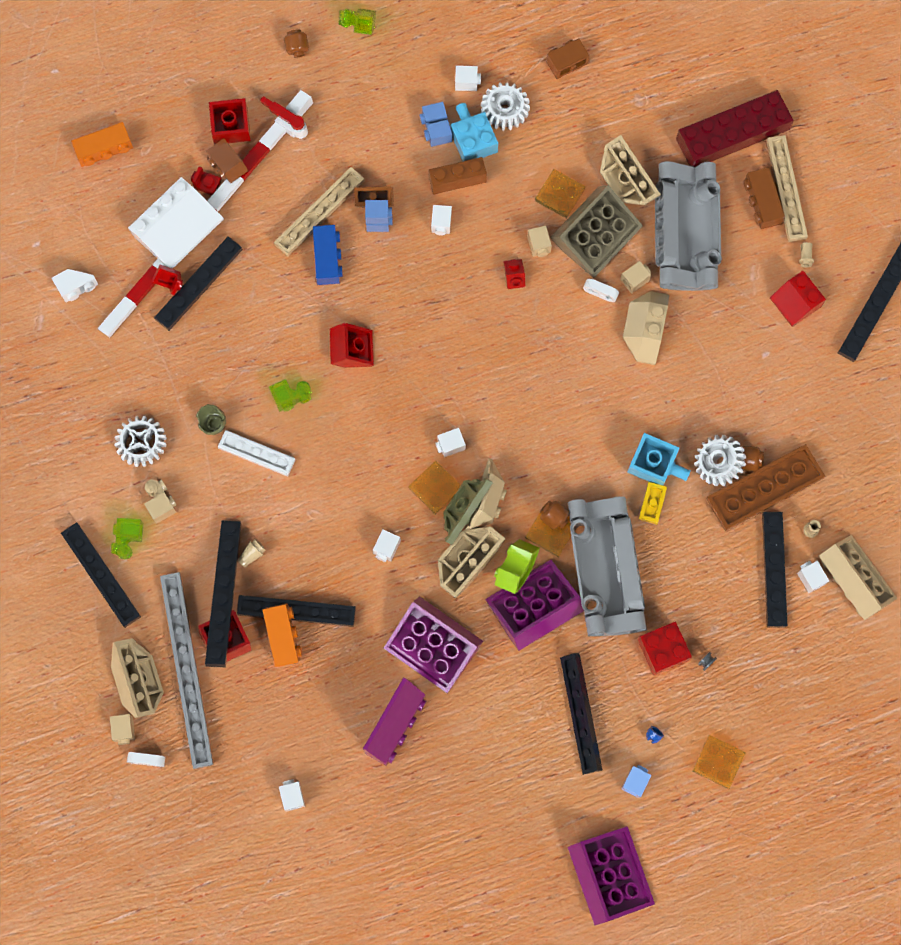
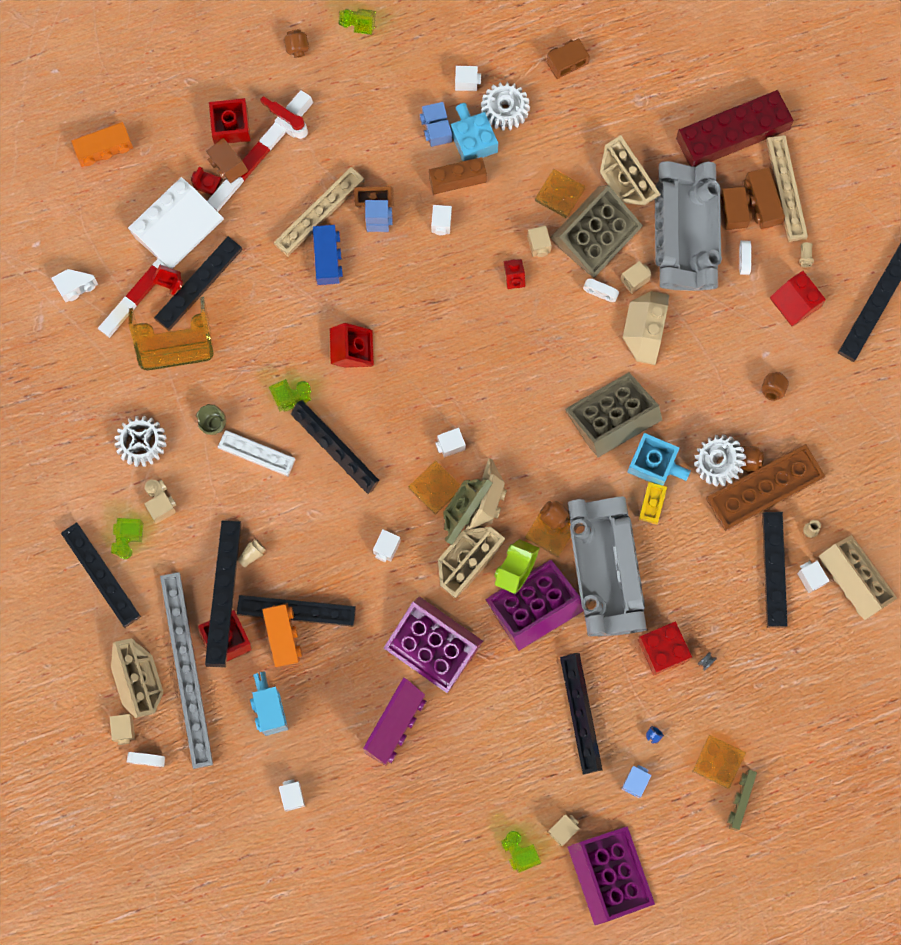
none -> clear yellow windscreen [128,297,214,371]
none -> medium azure brick [250,672,288,736]
none -> black plate [291,400,380,494]
none -> clear neon green brick [501,831,541,874]
none -> tan brick [547,814,579,847]
none -> dark tan slope [565,372,662,457]
none -> dark orange brick [720,187,752,230]
none -> olive plate [727,770,757,831]
none -> white beam [739,240,751,275]
none -> dark orange head [761,372,789,401]

